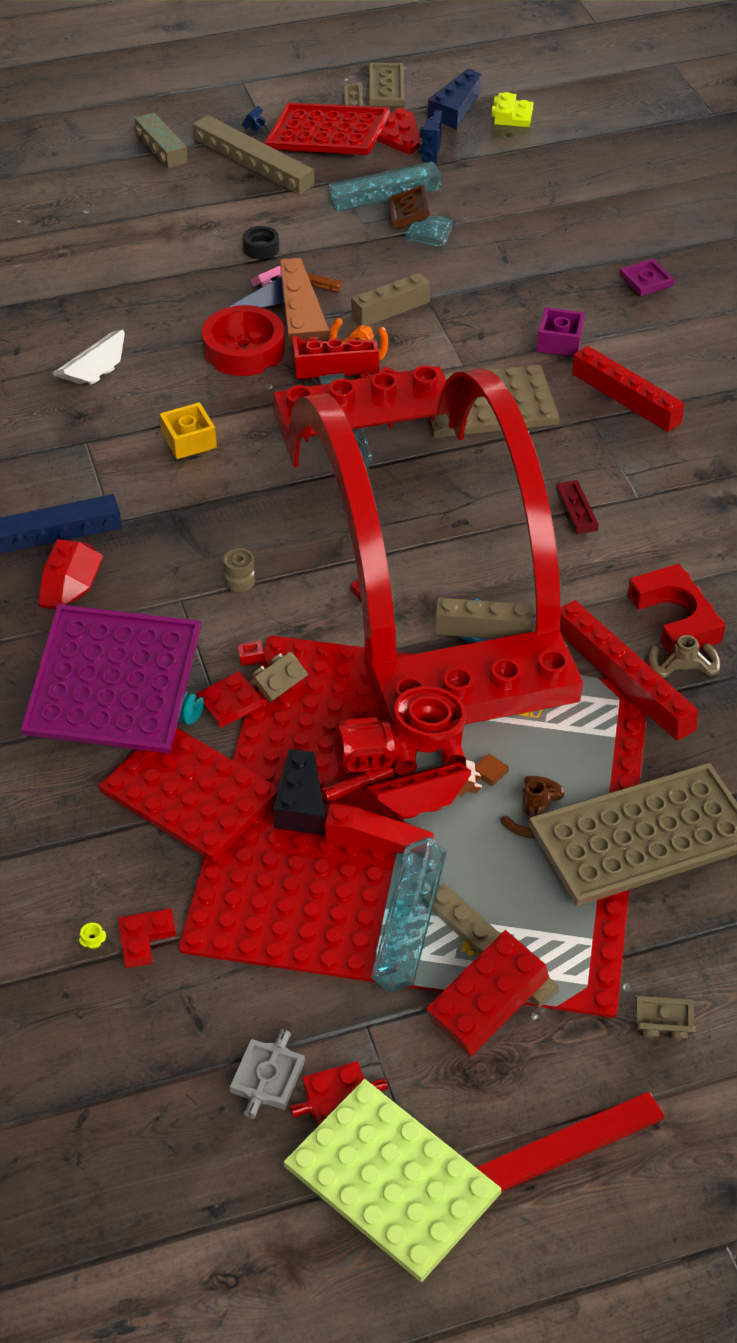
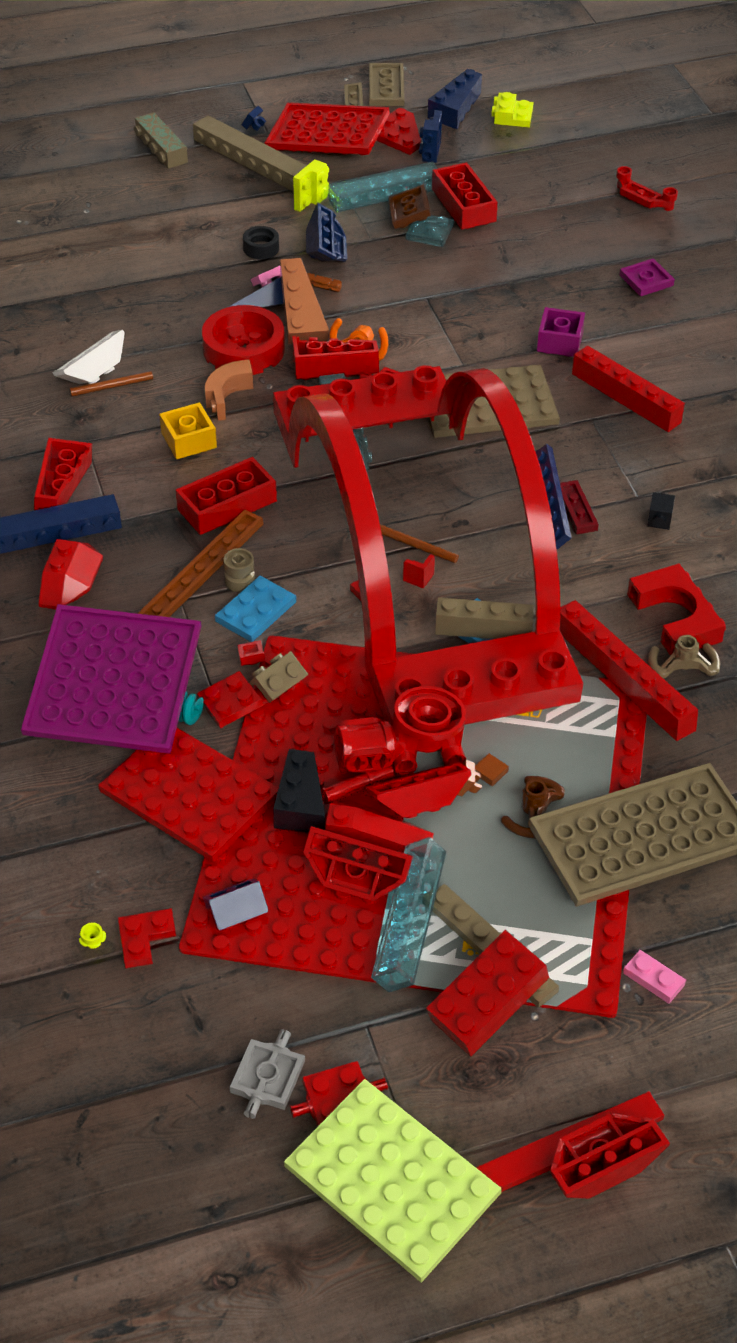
dark tan brick [351,273,430,326] -> none
dark tan bracket [635,996,696,1039] -> none
none -> red wedge [34,438,92,510]
none -> dark orange bar [70,371,153,396]
none -> dark orange plate [137,510,263,617]
none -> red brick [176,456,277,535]
none -> panel [203,878,268,930]
none -> nougat arch [205,359,253,421]
none -> dark azure plate [215,576,296,642]
none -> neon yellow plate [293,159,330,212]
none -> red wedge [303,826,413,901]
none -> dark blue wedge [306,203,347,262]
none -> dark orange bar [380,524,459,563]
none -> red panel [403,554,435,589]
none -> red brick [432,162,498,229]
none -> dark blue plate [536,444,572,549]
none -> red wedge [550,1113,670,1199]
none -> red plate [616,166,678,211]
none -> bright pink plate [623,950,686,1004]
none -> black brick [647,492,675,530]

